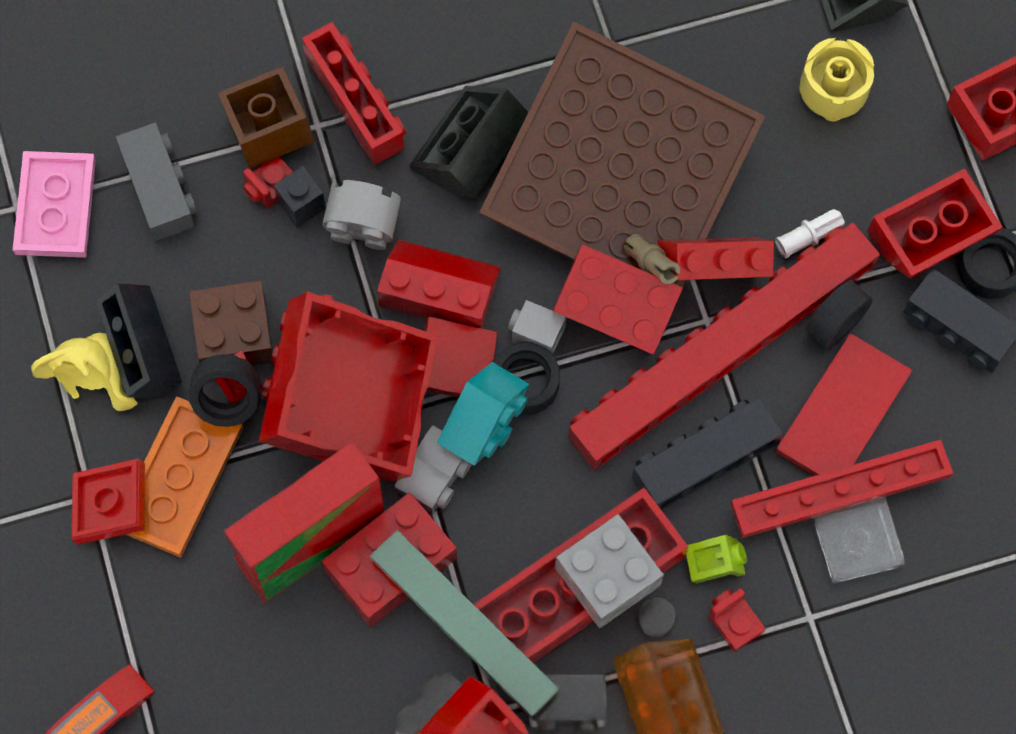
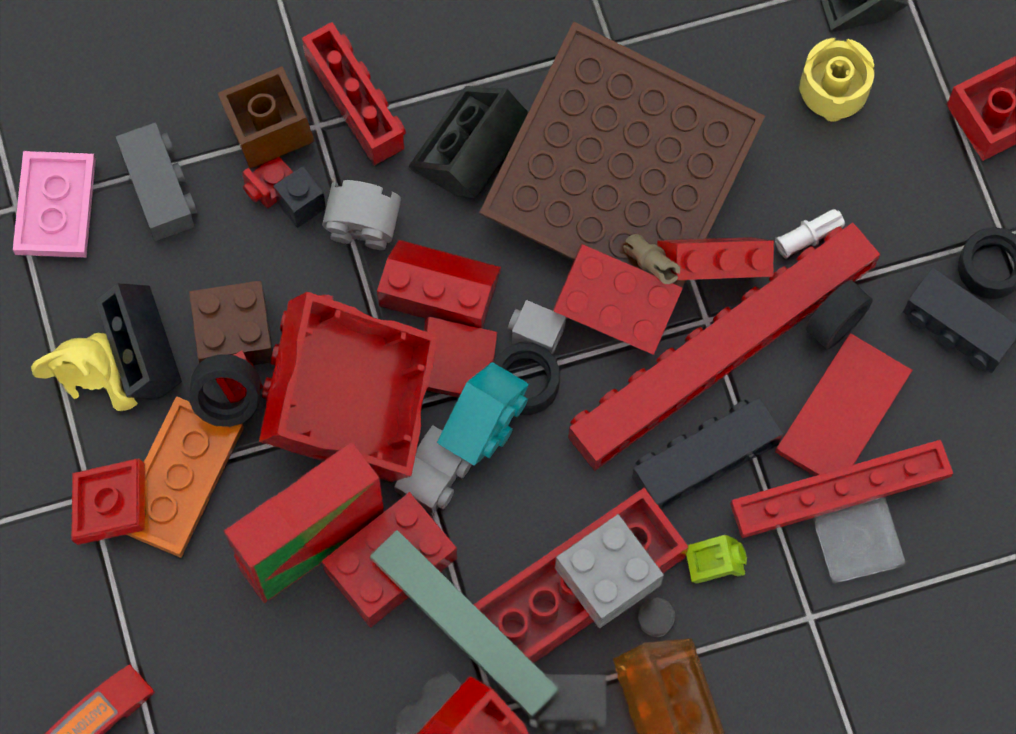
red bracket [708,588,766,653] -> none
red slope [867,169,1003,278] -> none

